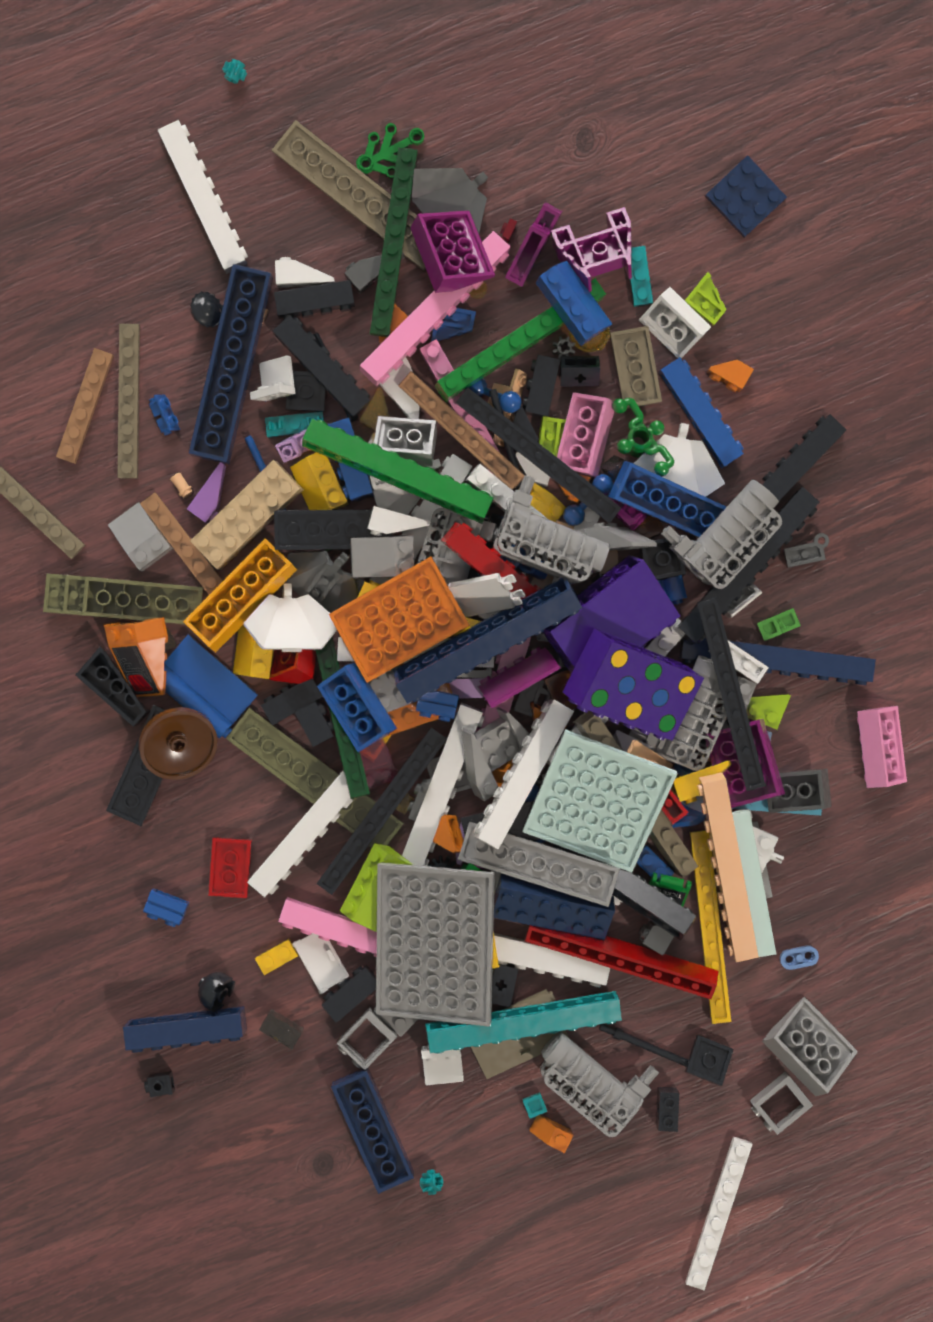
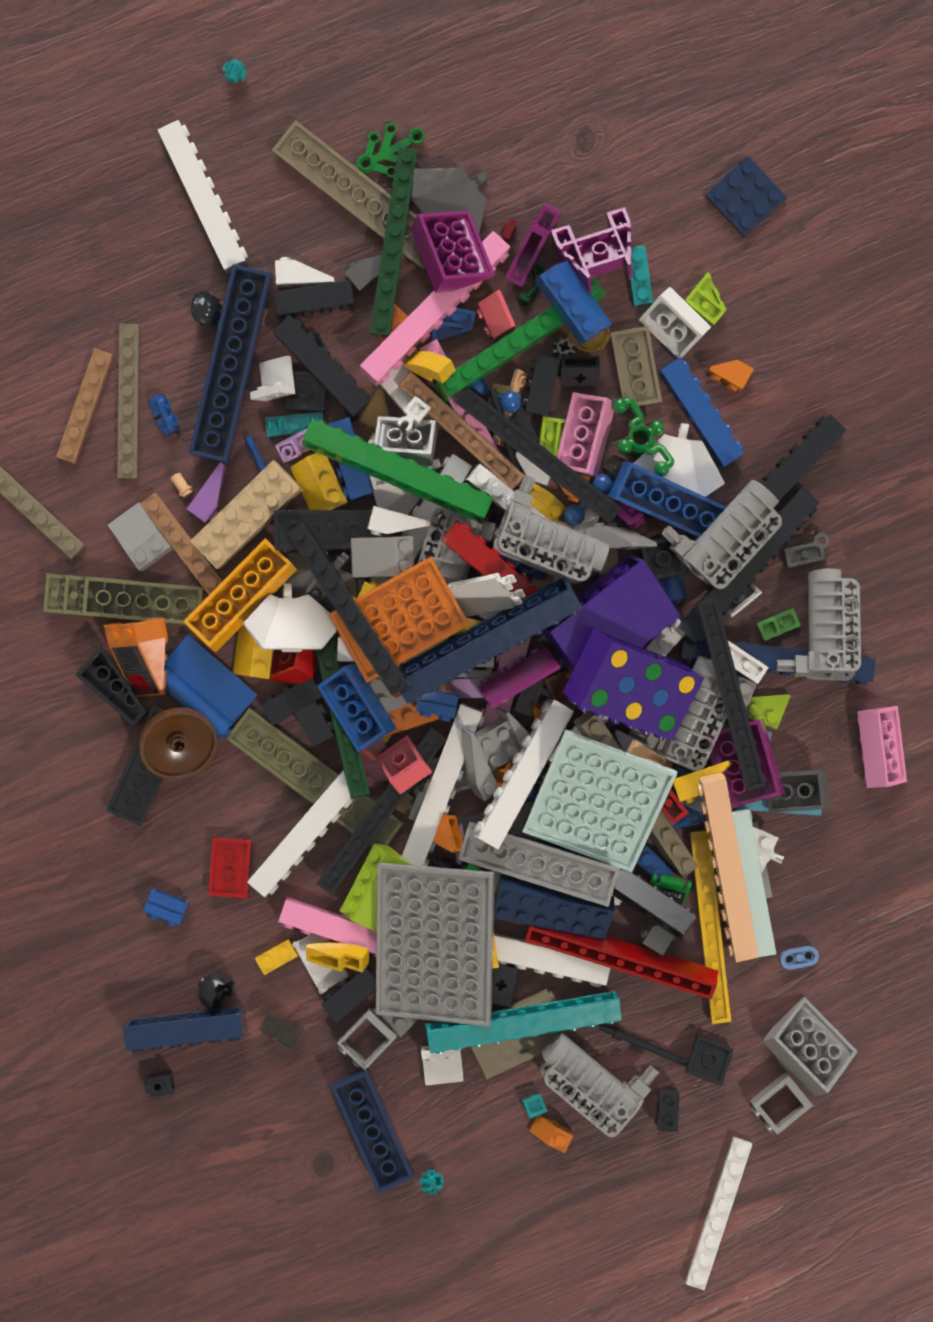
none -> black brick [287,522,413,698]
none -> yellow slope [306,943,369,973]
none -> coral slope [376,735,432,794]
none -> white plate [398,396,431,433]
none -> yellow slope [403,351,455,384]
none -> coral slope [476,290,516,342]
none -> dark green piece [518,262,544,306]
none -> light grey piece [776,569,861,681]

